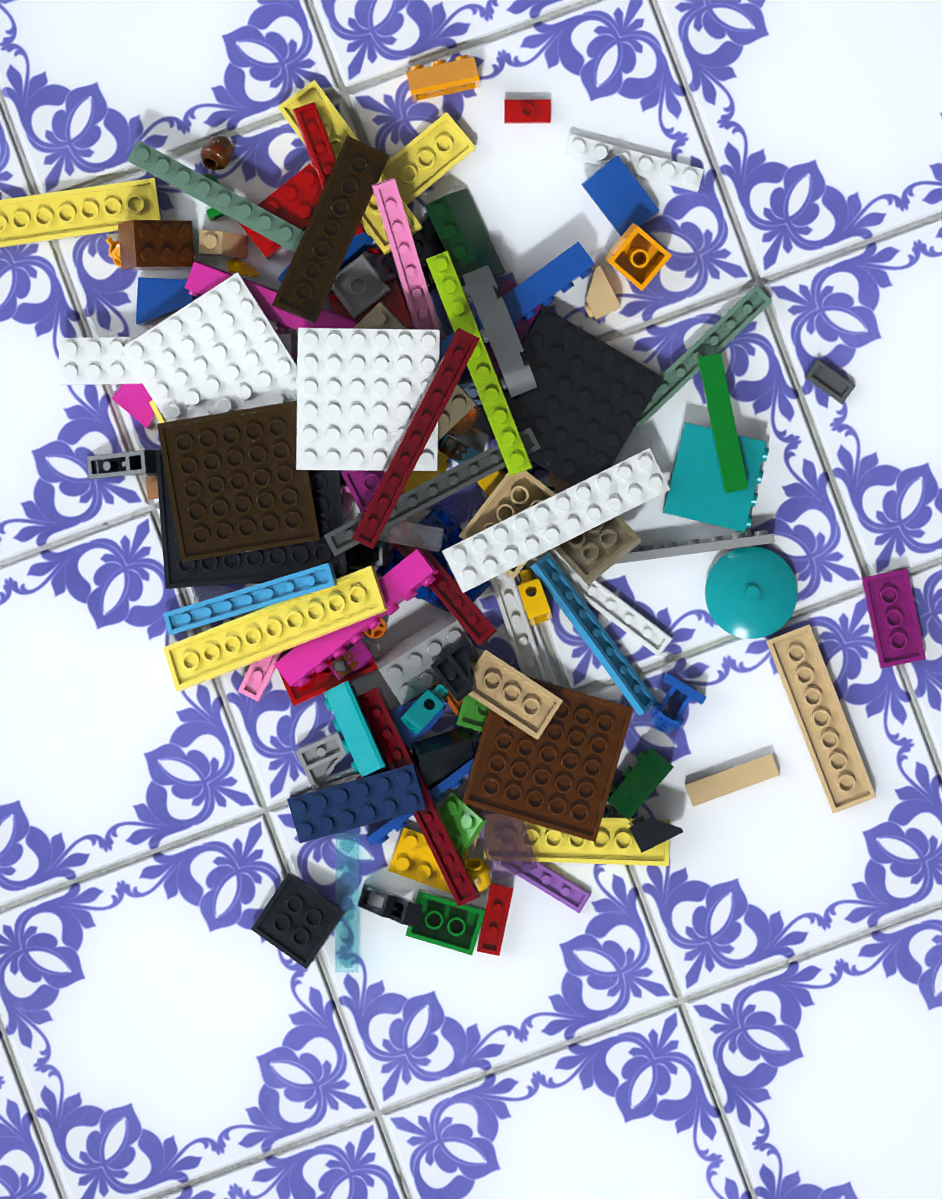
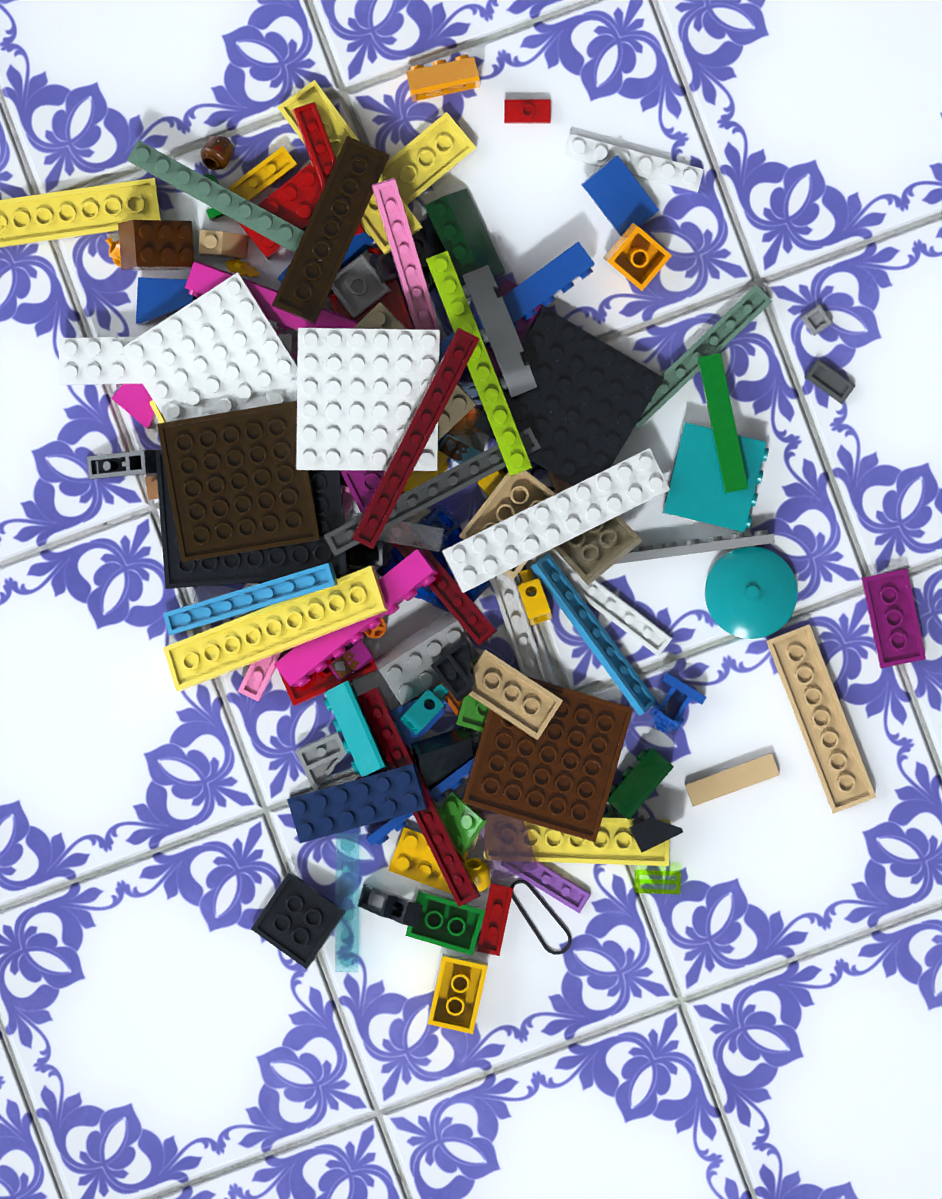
tan slope [584,266,621,321] -> none
none -> yellow plate [228,146,297,201]
none -> yellow brick [428,953,488,1034]
none -> black piece [511,880,572,955]
none -> clear neon green tile [634,869,681,894]
none -> light grey tile [801,304,833,337]

